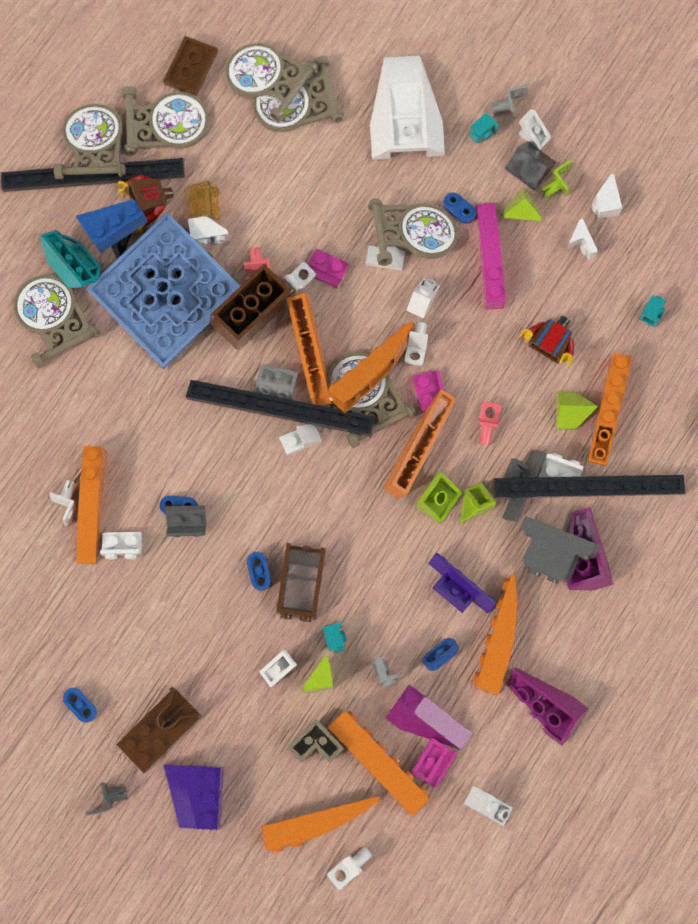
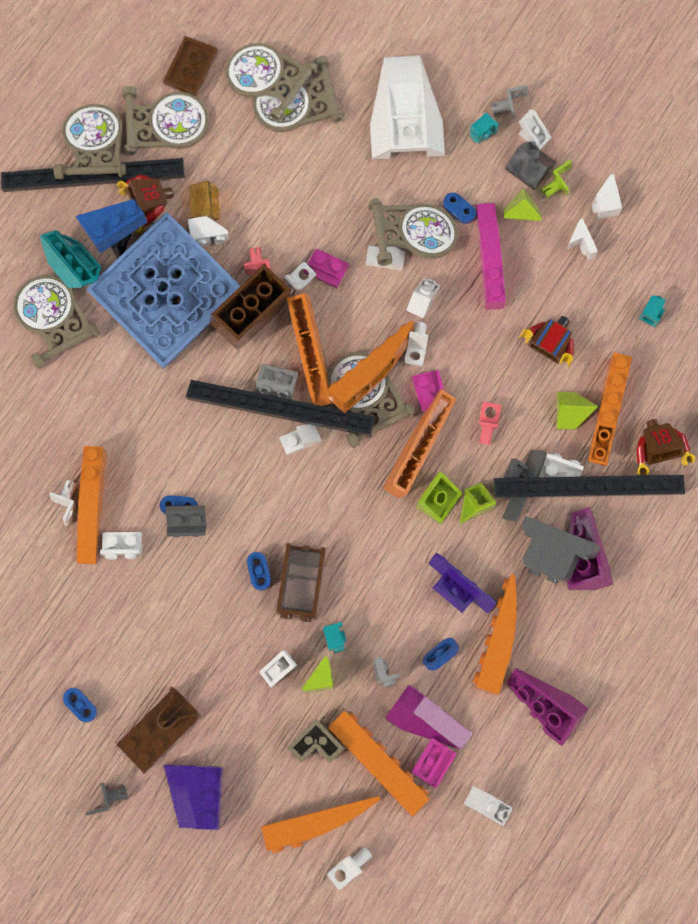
none -> torso [636,419,695,475]

